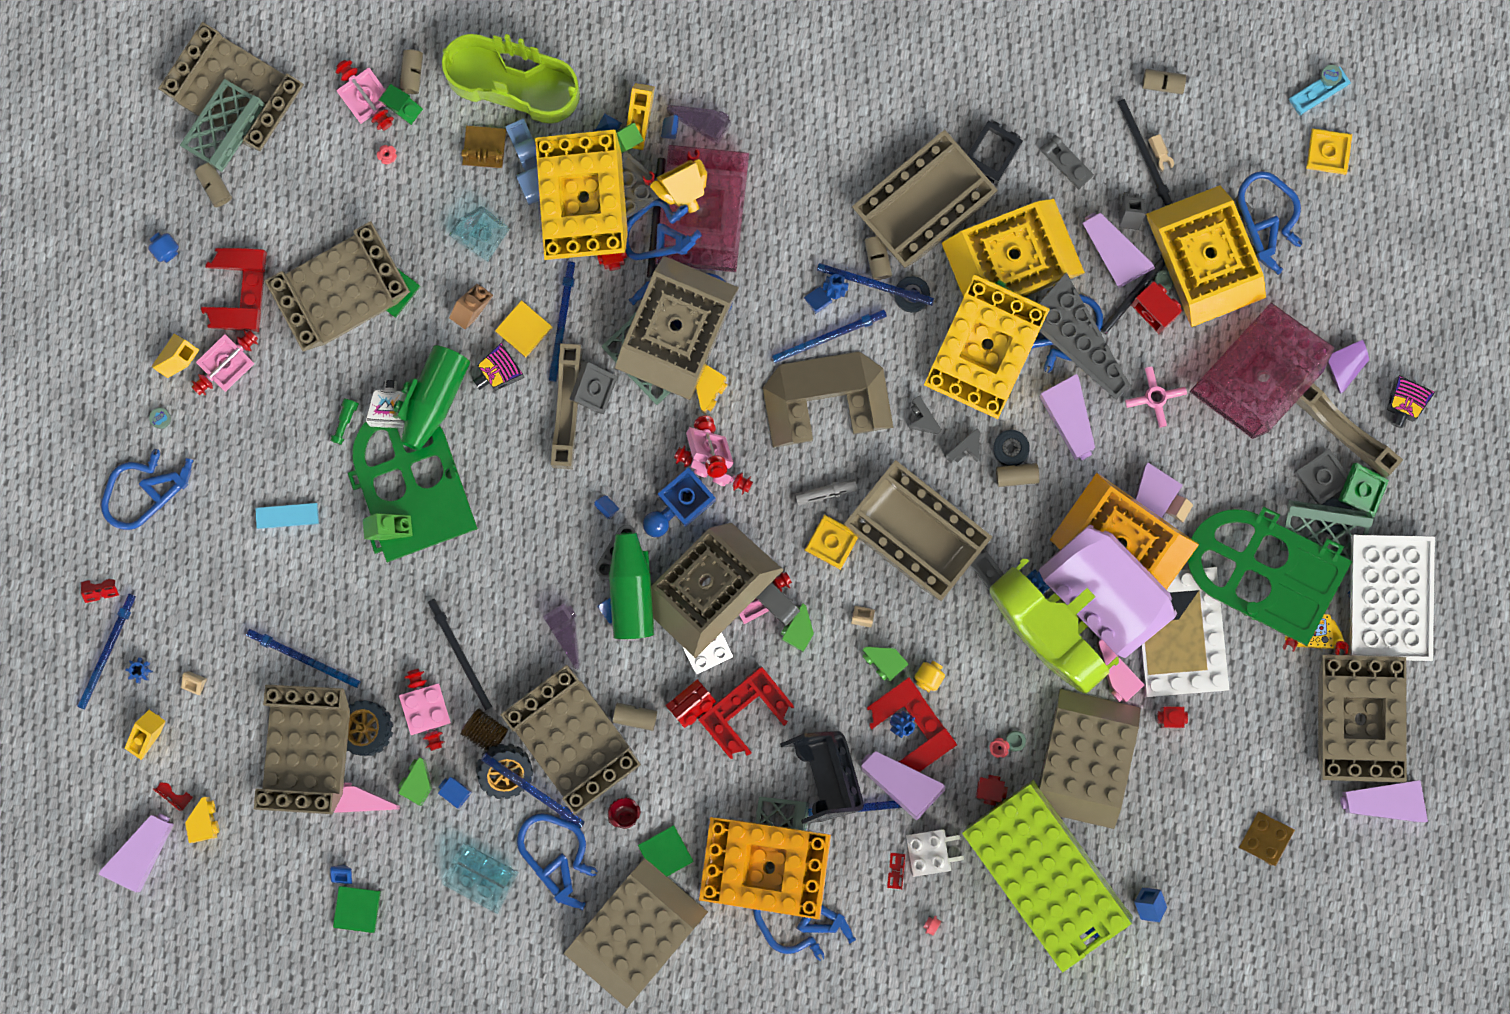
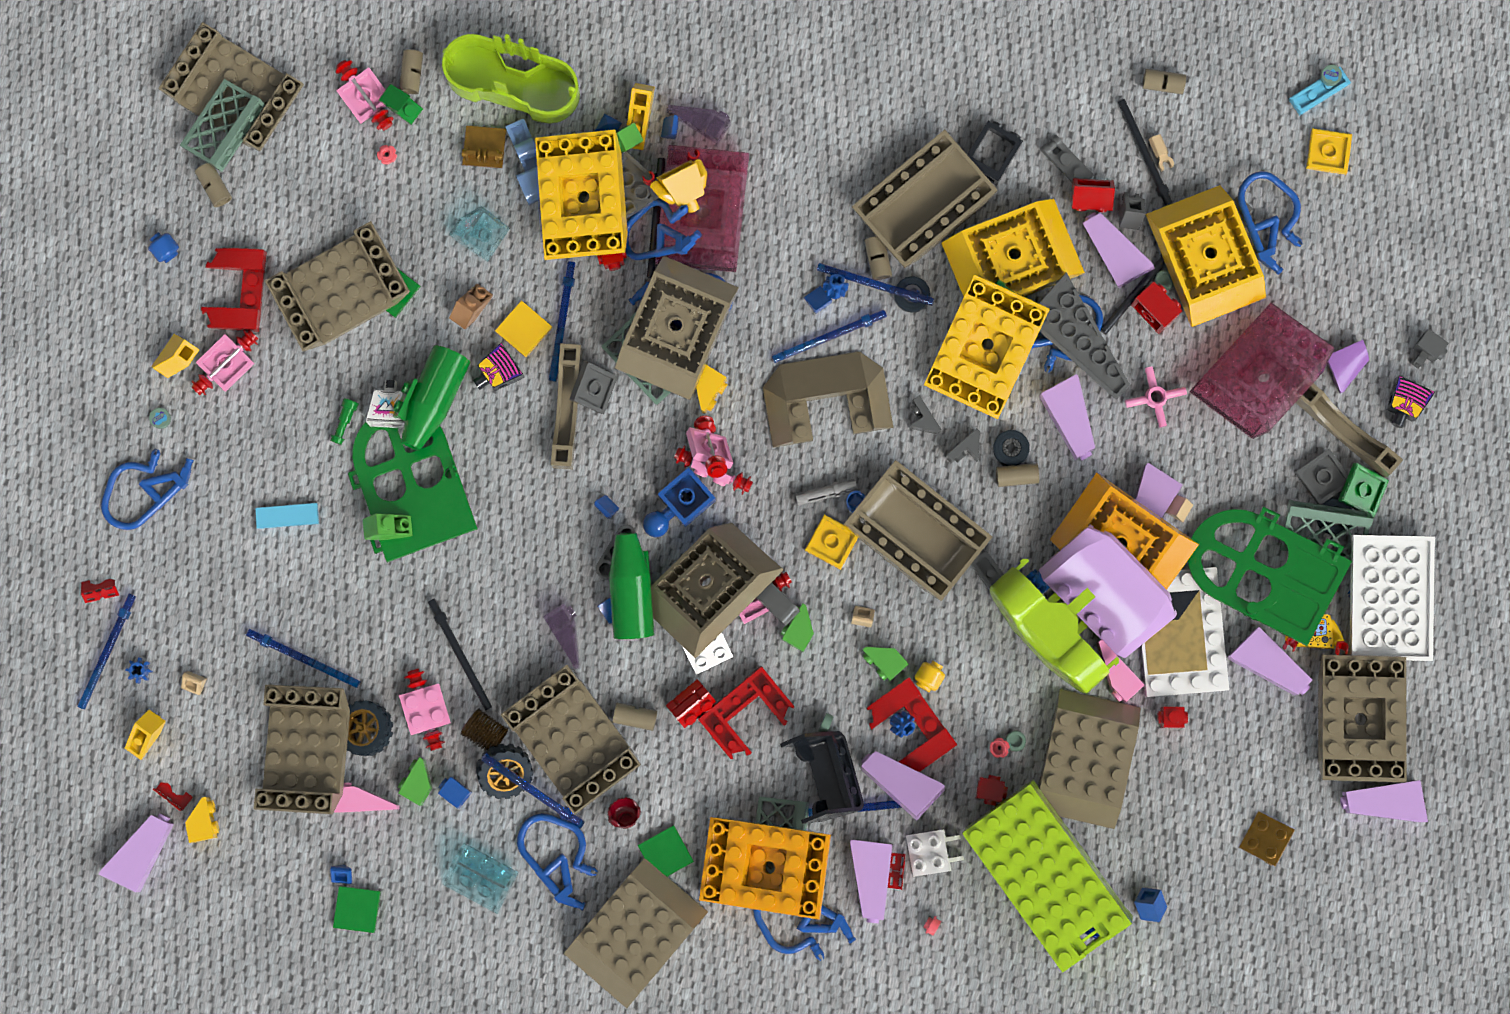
none -> sand green tile [818,713,834,732]
none -> blue wheel [846,491,866,513]
none -> lavender slope [850,840,892,924]
none -> red piece [1071,178,1115,212]
none -> lavender slope [1227,627,1312,696]
none -> dark grey brick [1412,329,1449,369]

